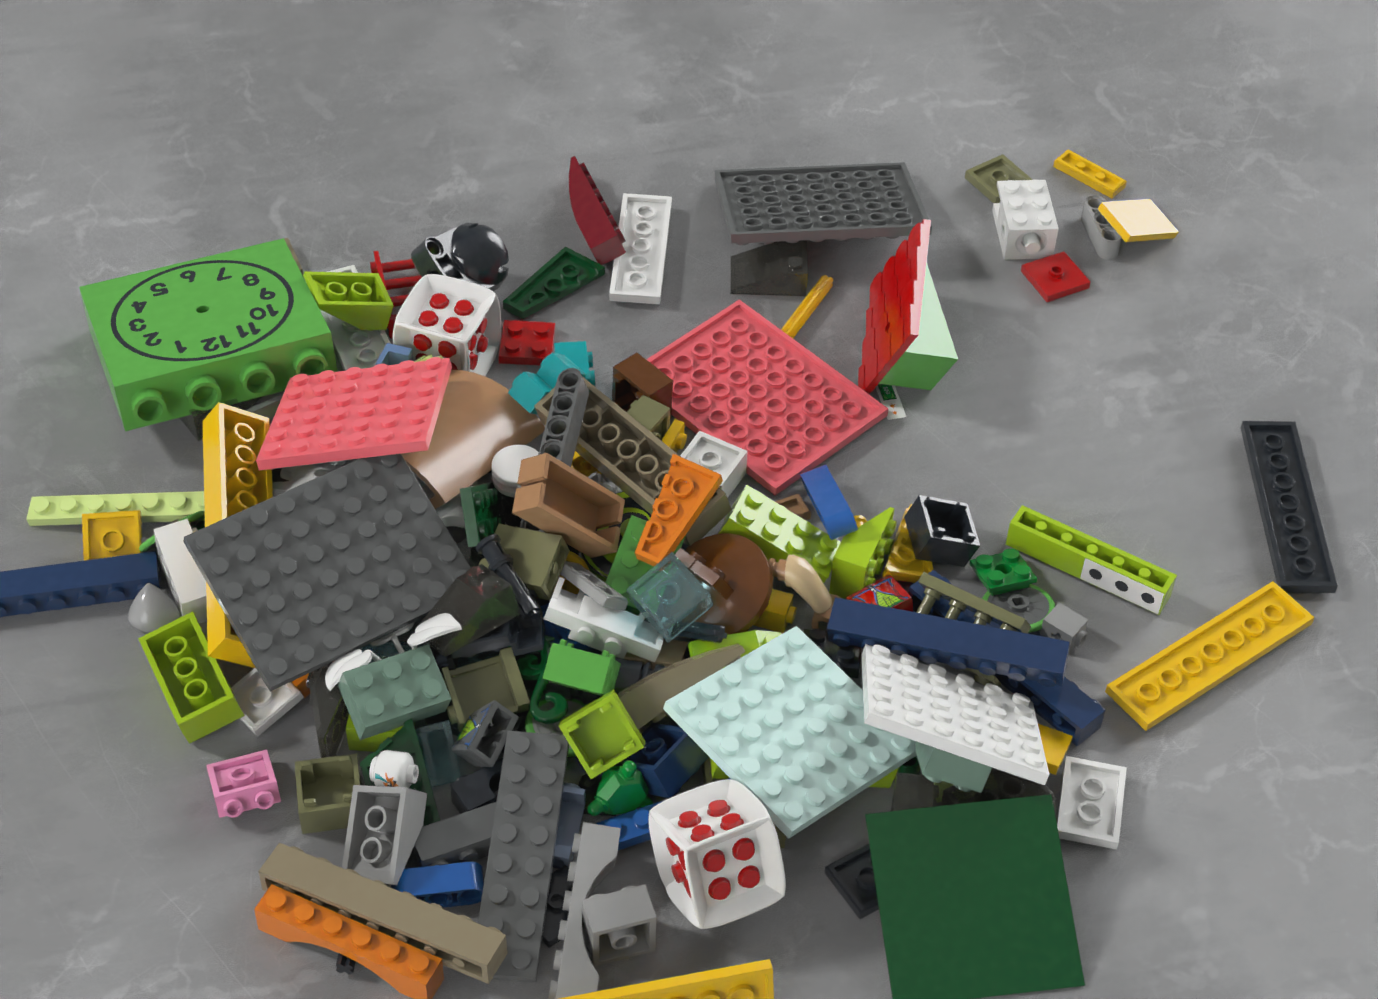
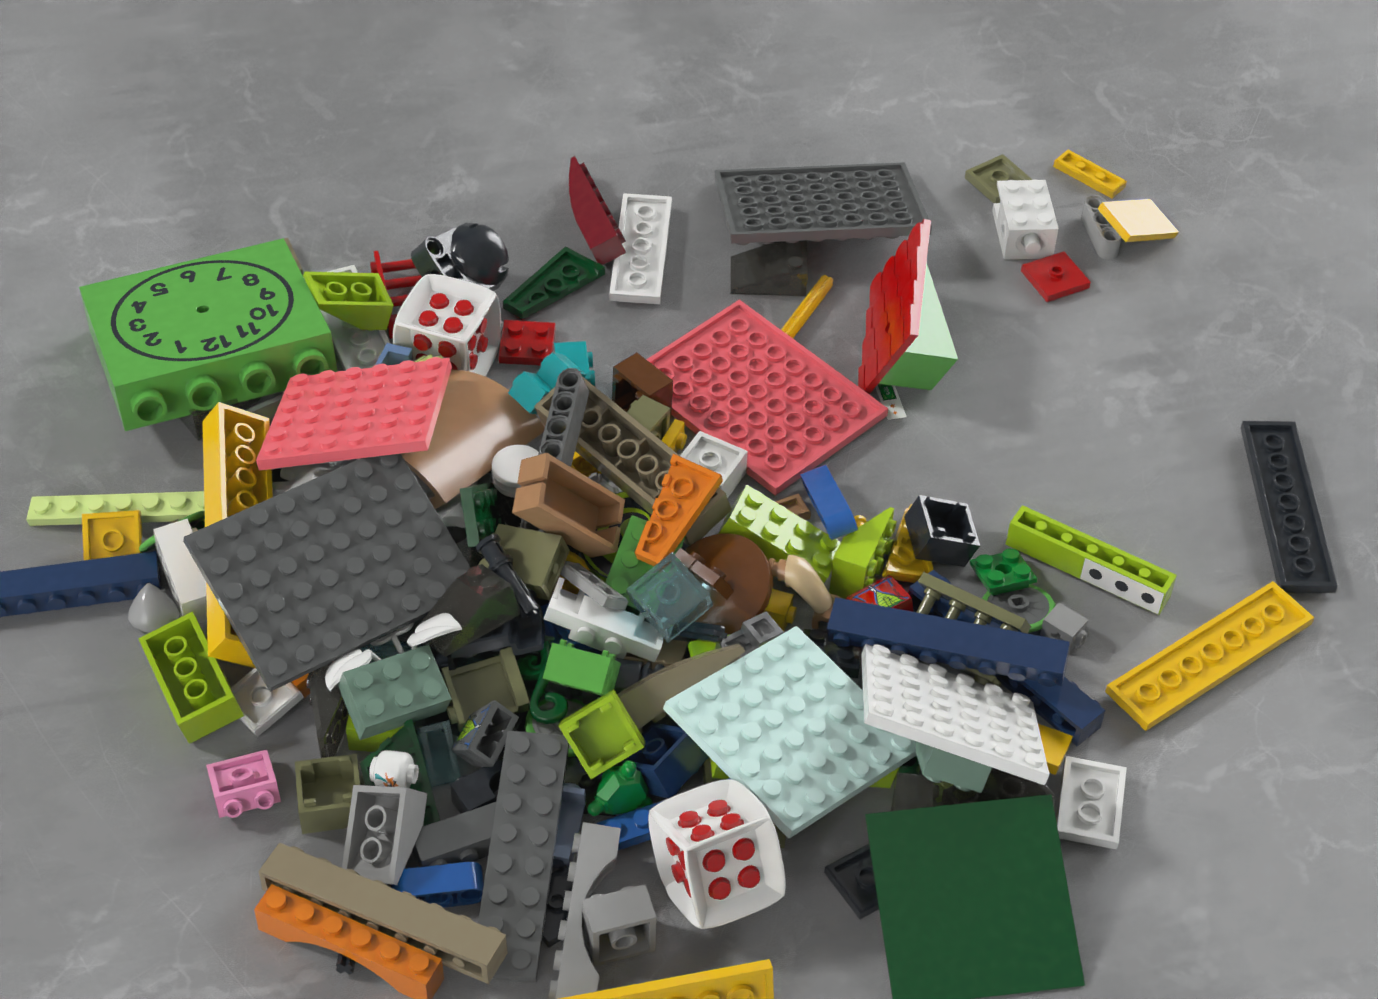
none -> flat silver slope [715,611,784,657]

